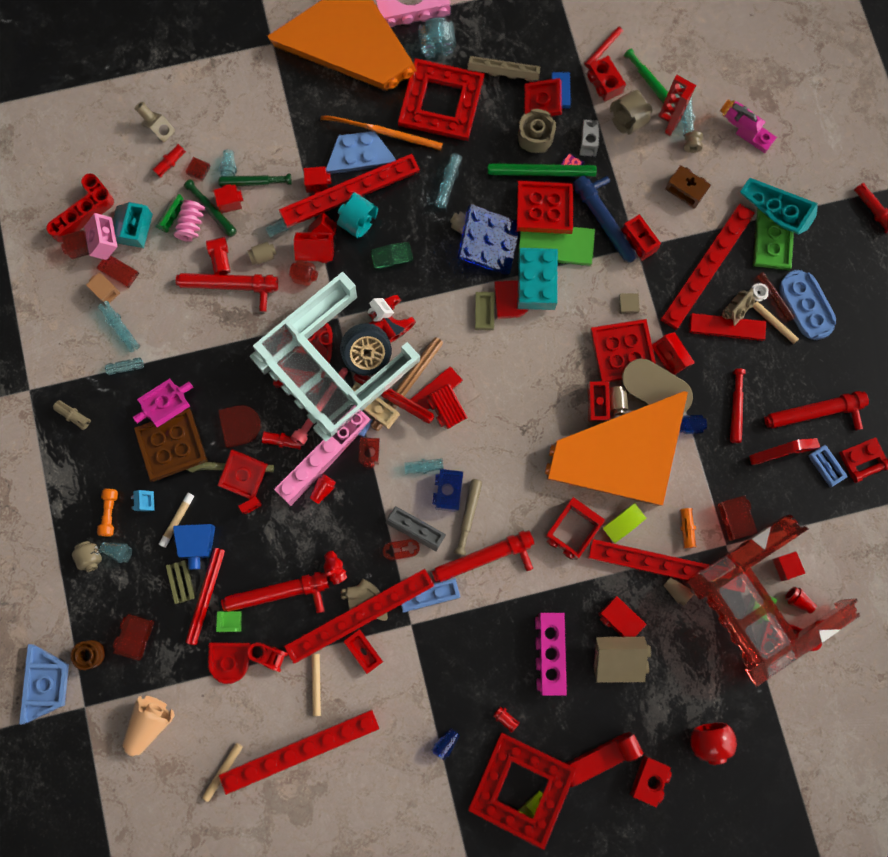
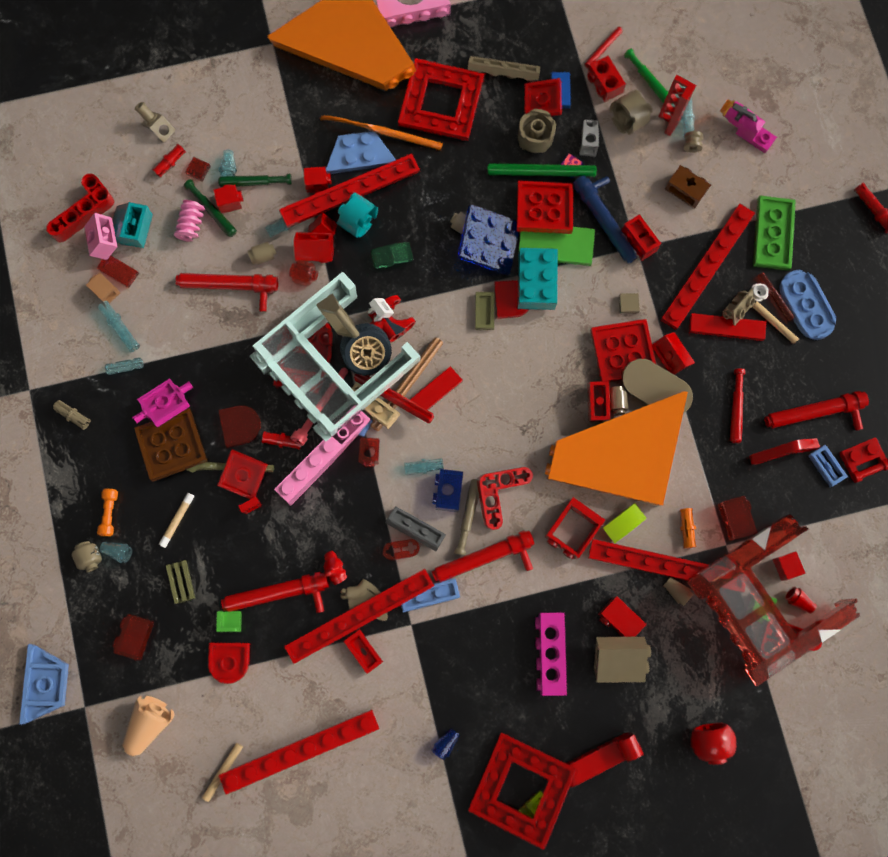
clear red brick [61,230,89,259] -> none
reddish brown wheel [71,640,105,670] -> none
dark azure tile [131,490,154,512] -> none
green slope [156,194,184,233] -> none
blue torso [173,524,215,570] -> none
red axle [186,548,225,645] -> none
red piece [206,237,231,275] -> none
red piece [247,642,288,672] -> none
red cone [310,474,336,504] -> none
tan bar [312,654,321,716] -> none
clear light blue brick [418,18,456,58] -> none
red brick [427,384,468,429] -> none
clear light blue pin [435,153,462,208] -> none
red pin [493,707,519,733] -> none
red brick [630,756,672,807] -> none
clear blue brick [679,415,707,434] -> none
teal wedge [740,177,818,234] -> none
none -> dark tan tile [316,294,359,338]
none -> red beam [477,467,533,530]

